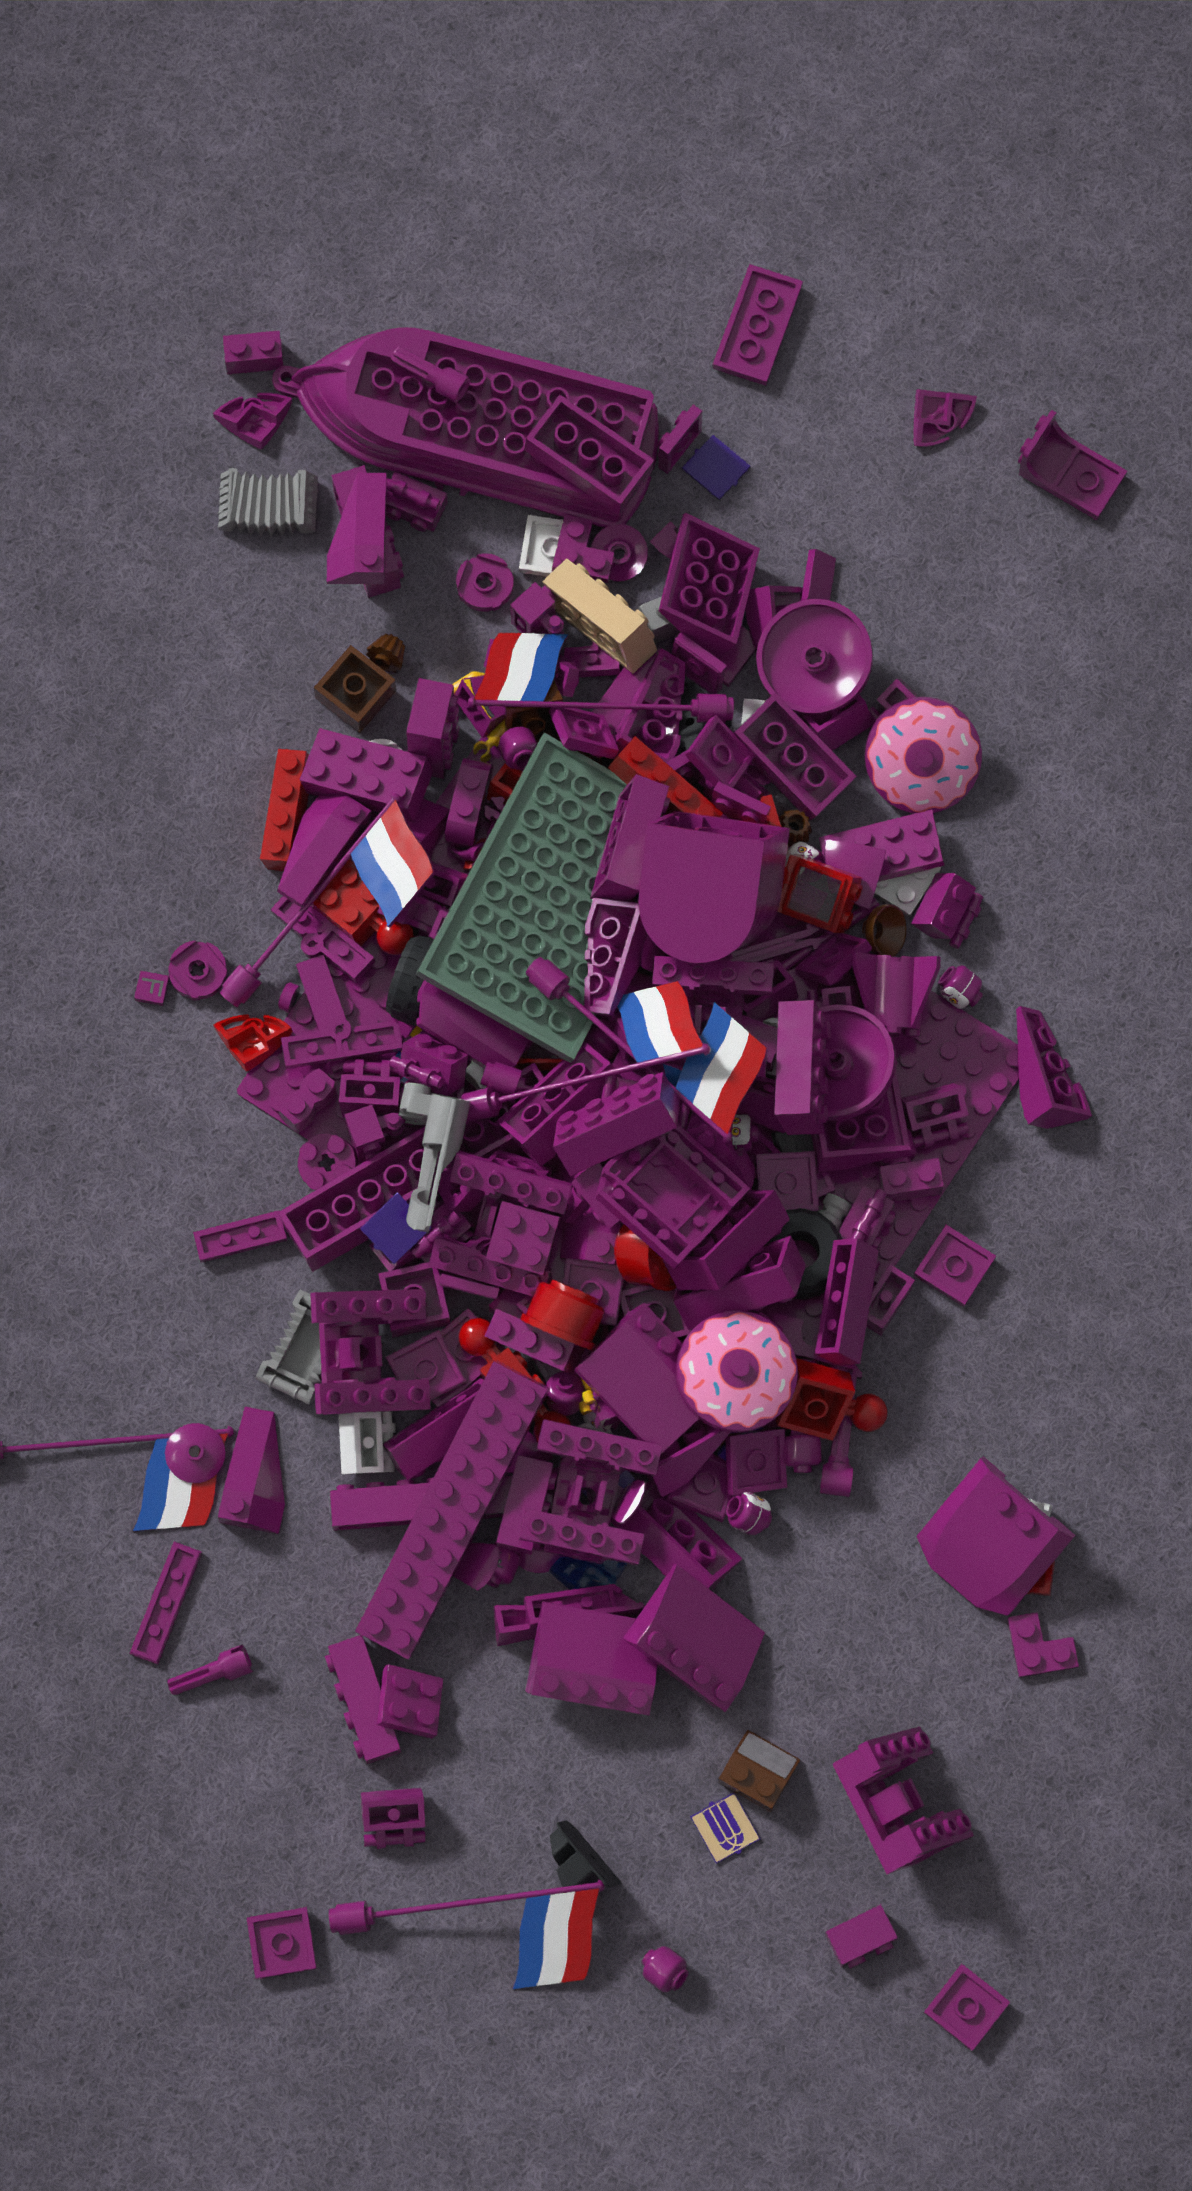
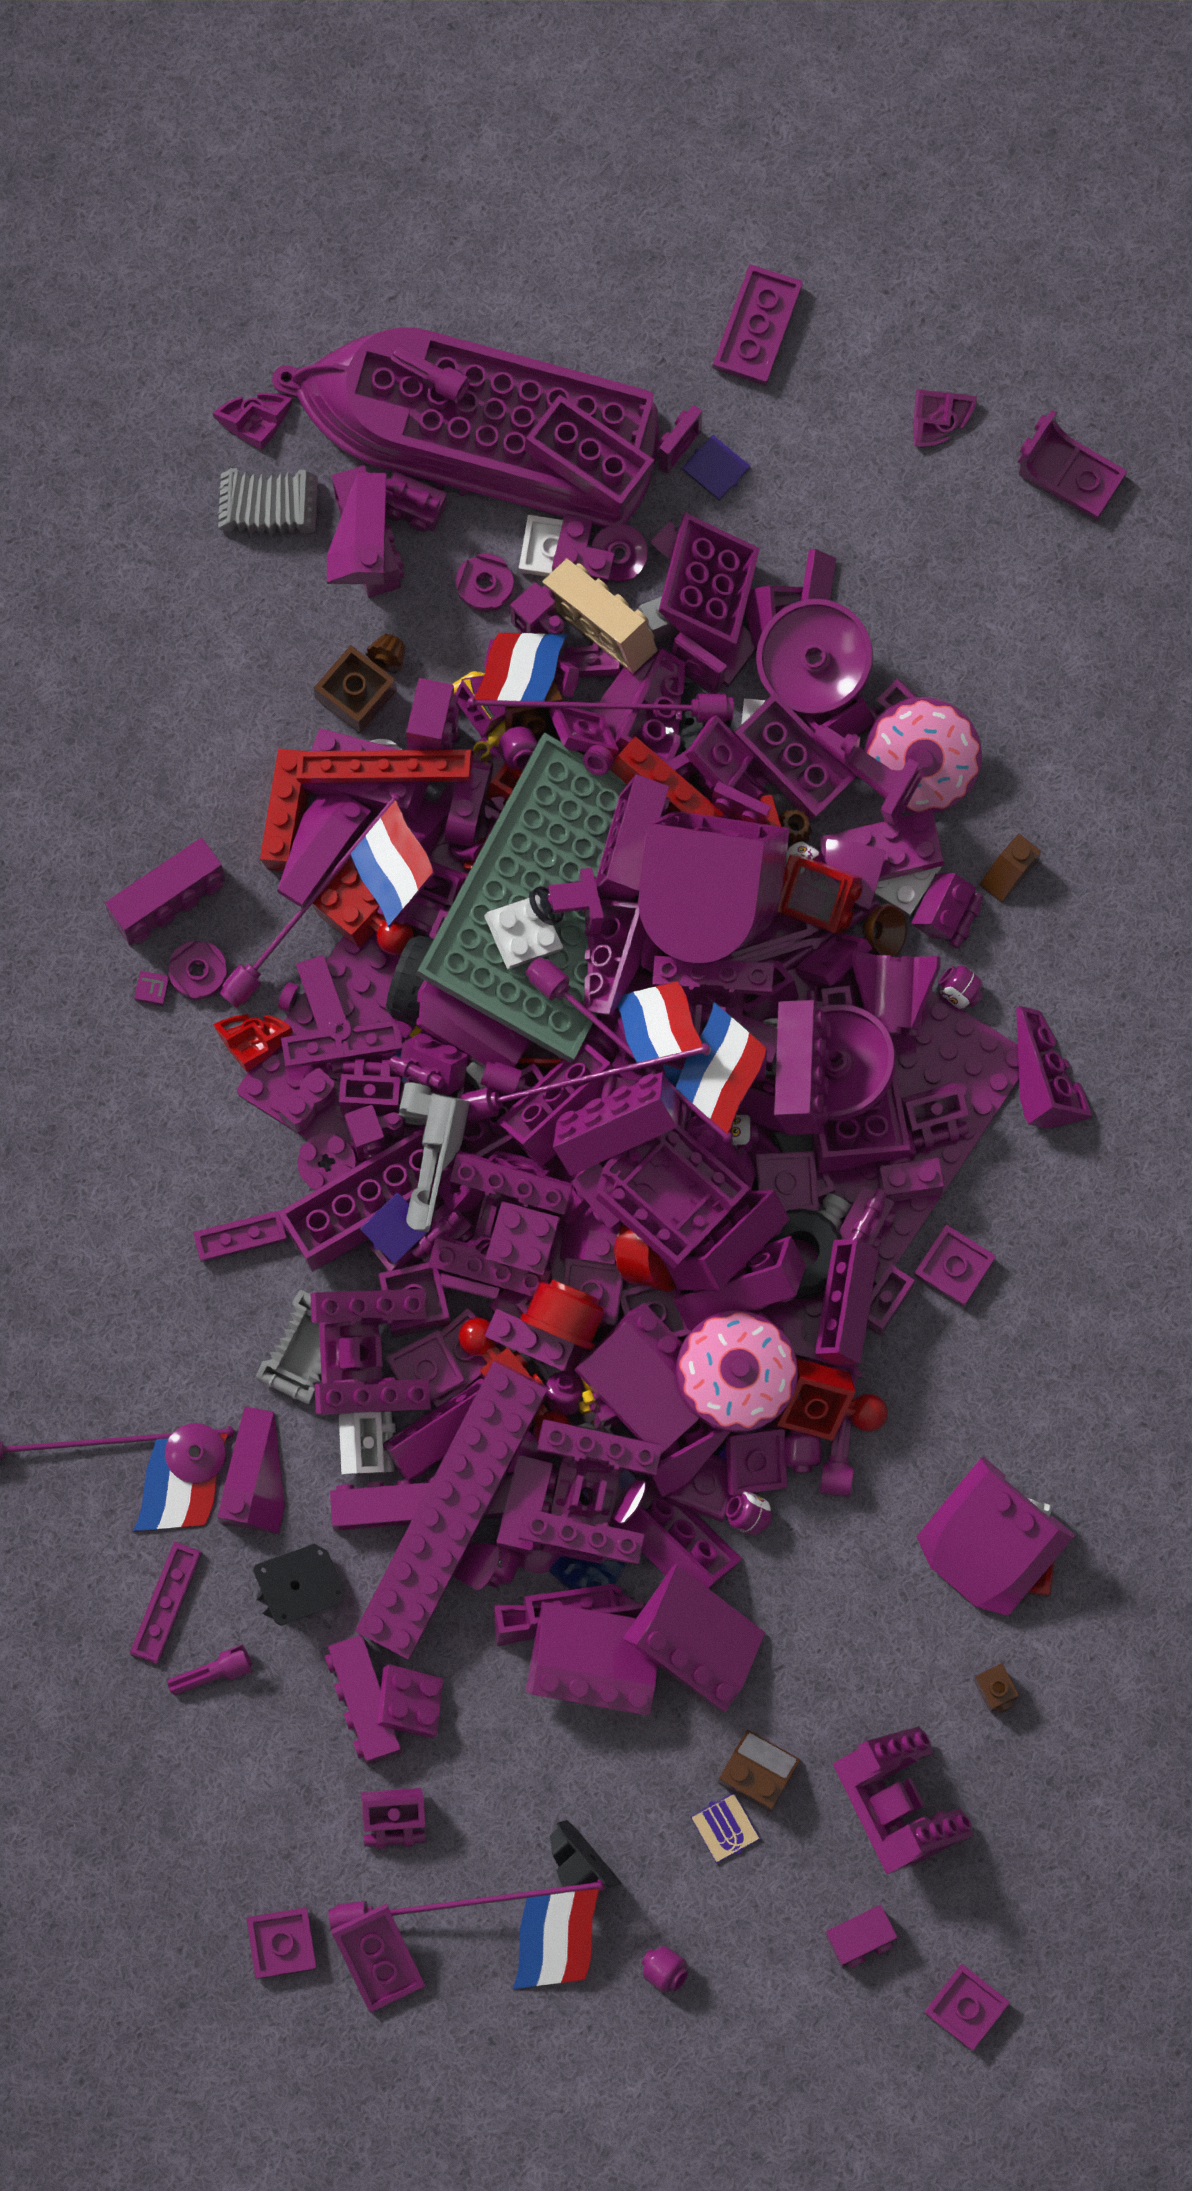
magenta brick [223,330,284,375] -> none
magenta hinge [270,896,376,983] -> none
magenta plate [1007,1612,1079,1678] -> none
none -> magenta brick [104,837,226,946]
none -> black piece [253,1544,345,1626]
none -> red plate [296,750,473,783]
none -> magenta plate [331,1903,425,2013]
none -> white plate [484,895,563,969]
none -> magenta piece [529,868,604,935]
none -> magenta tile [583,745,614,776]
none -> magenta piece [812,725,923,827]
none -> reddish brown brick [974,1663,1019,1714]
none -> reddish brown slope [979,833,1041,903]

